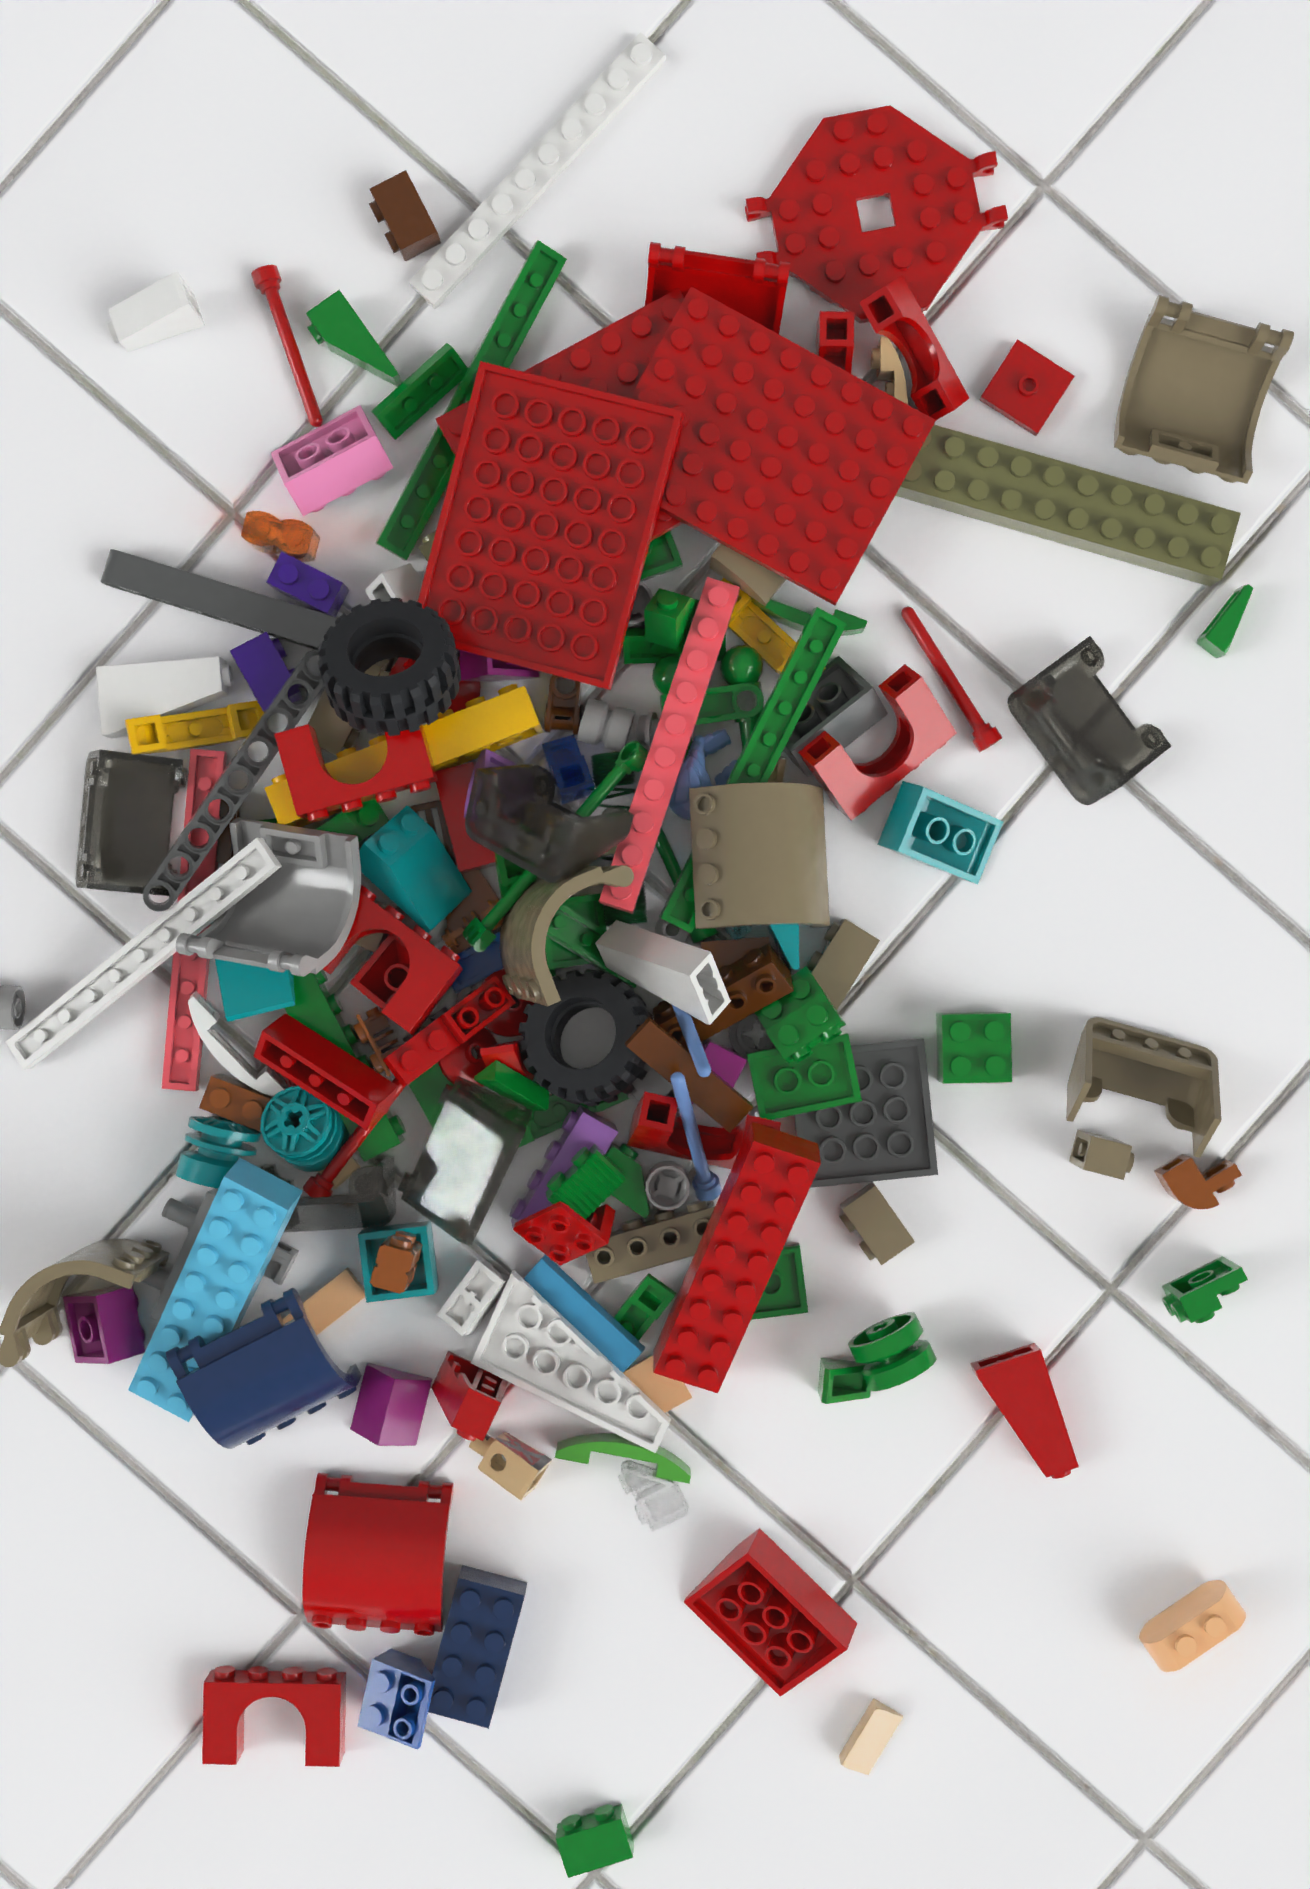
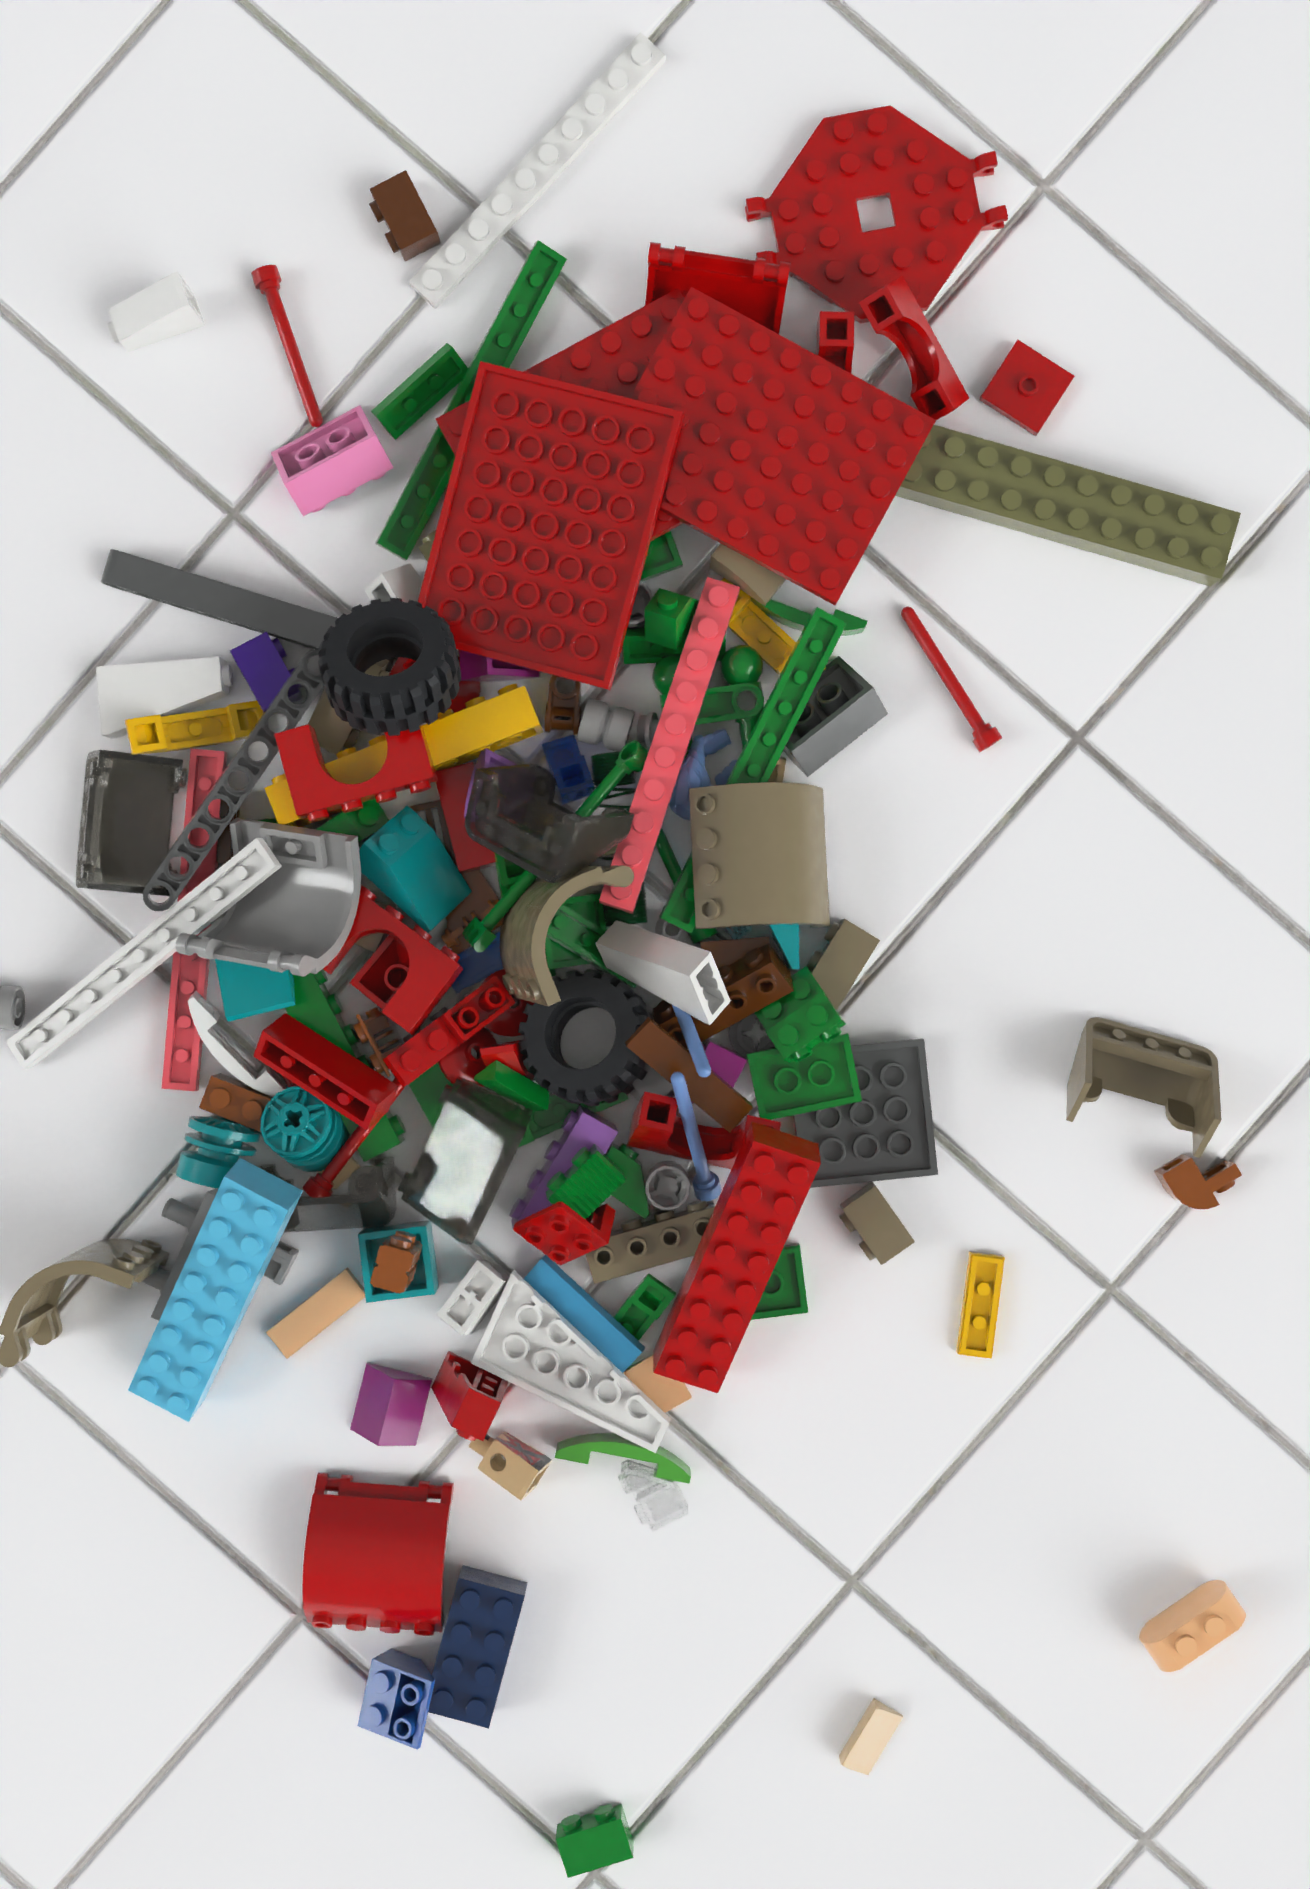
magenta slope [63,1285,145,1364] -> none
dark blue hinge [166,1288,362,1449] -> none
red arch [202,1665,346,1767] -> none
clear orange brick [241,511,320,562] -> none
dark purple brick [266,551,349,617] -> none
green slope [306,290,403,387] -> none
red slope [684,1528,857,1697] -> none
arch [798,664,957,821] -> none
green slope [818,1358,871,1404] -> none
green wheel [848,1312,937,1391] -> none
tan slope [871,336,908,404] -> none
teal slope [877,781,1004,885] -> none
green brick [936,1012,1012,1084] -> none
red slope [970,1343,1079,1479] -> none
clear smoke windscreen [1007,636,1171,805] -> none
dark tan brick [1069,1129,1134,1180] -> none
dark tan hinge [1114,295,1294,484] -> none
green plate [1162,1256,1248,1323] -> none
green slope [1197,584,1253,658] -> none
none -> yellow tile [956,1251,1005,1359]

